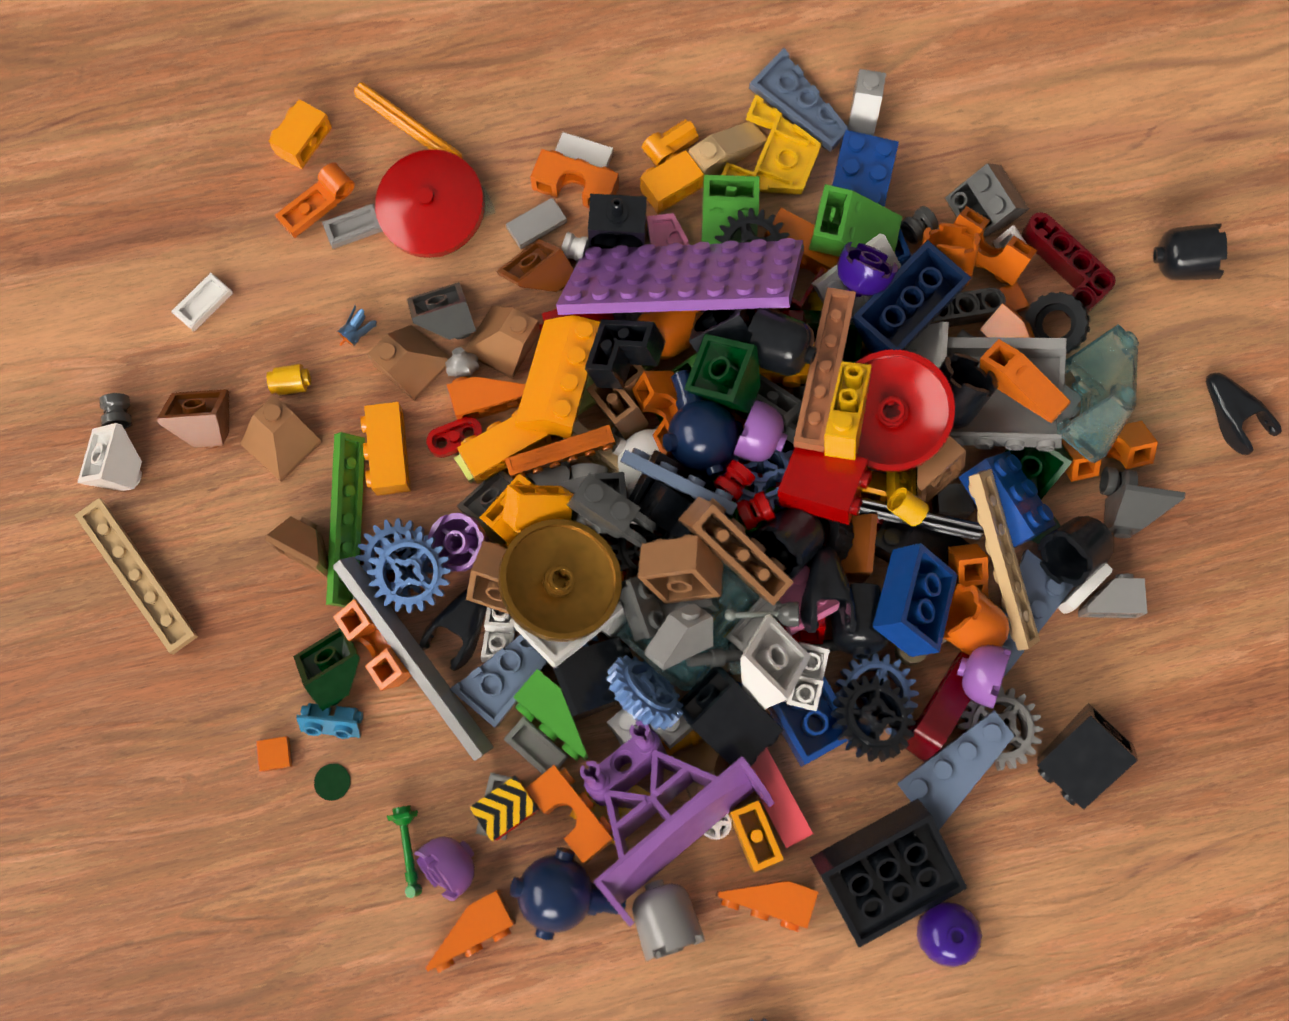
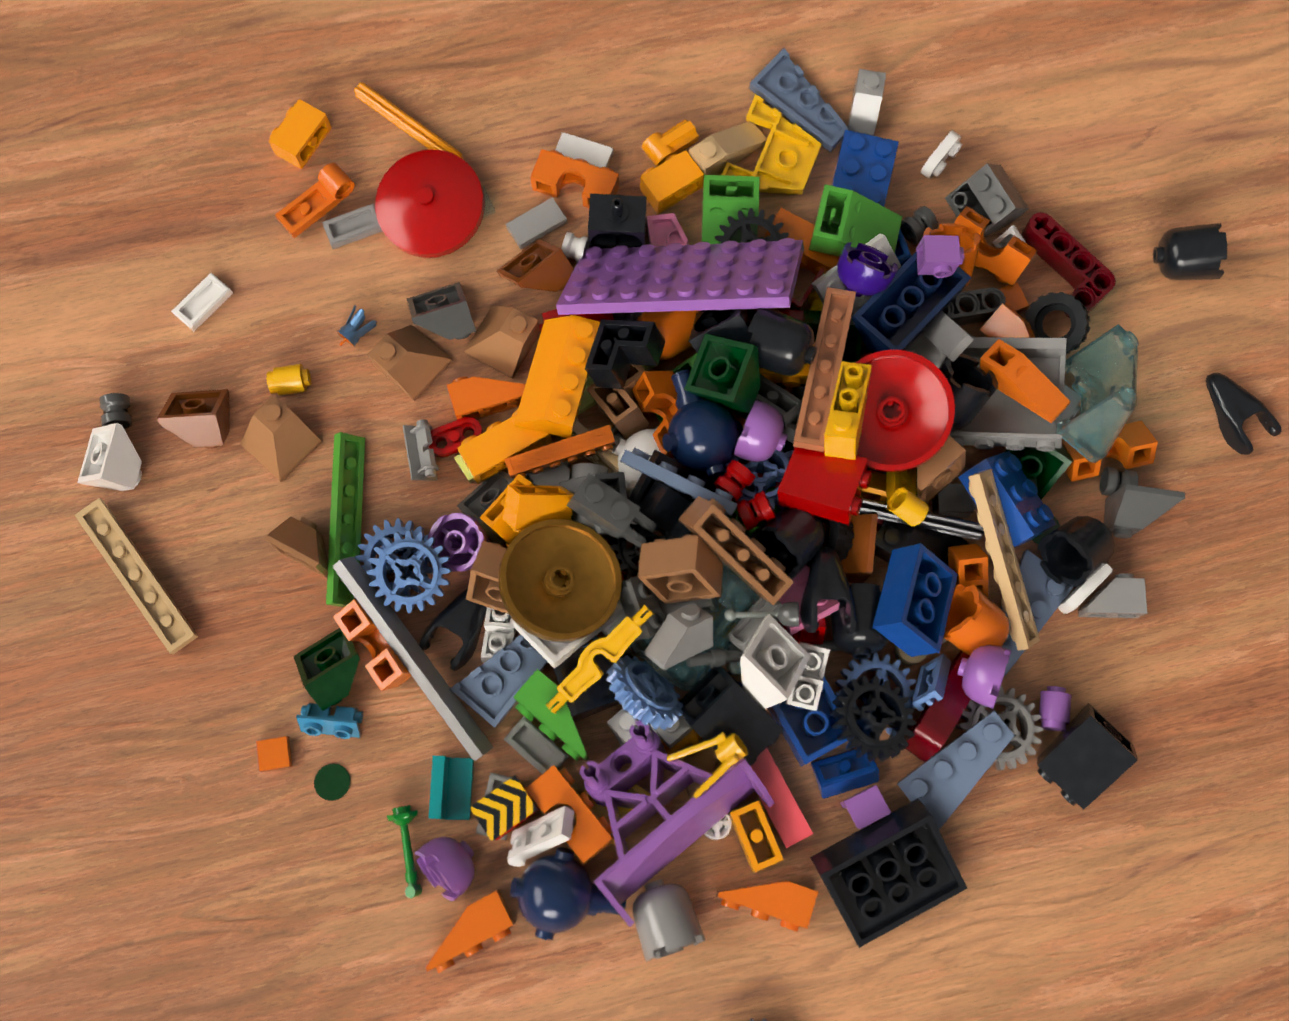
light orange brick [360,402,411,496] -> none
light grey piece [446,347,479,378] -> none
dark purple cylinder [917,902,982,967] -> none
none -> light grey hinge [403,420,439,481]
none -> teal panel [428,756,474,820]
none -> white plate [507,806,574,867]
none -> yellow piece [546,604,654,714]
none -> yellow plant [667,732,748,798]
none -> blue slope [811,749,879,799]
none -> medium lavender panel [840,785,891,829]
none -> medium blue tile [912,654,951,712]
none -> medium lavender brick [916,235,964,278]
none -> white plate [920,130,962,179]
none -> light grey tile [922,310,974,362]
none -> medium lavender brick [1039,686,1072,732]

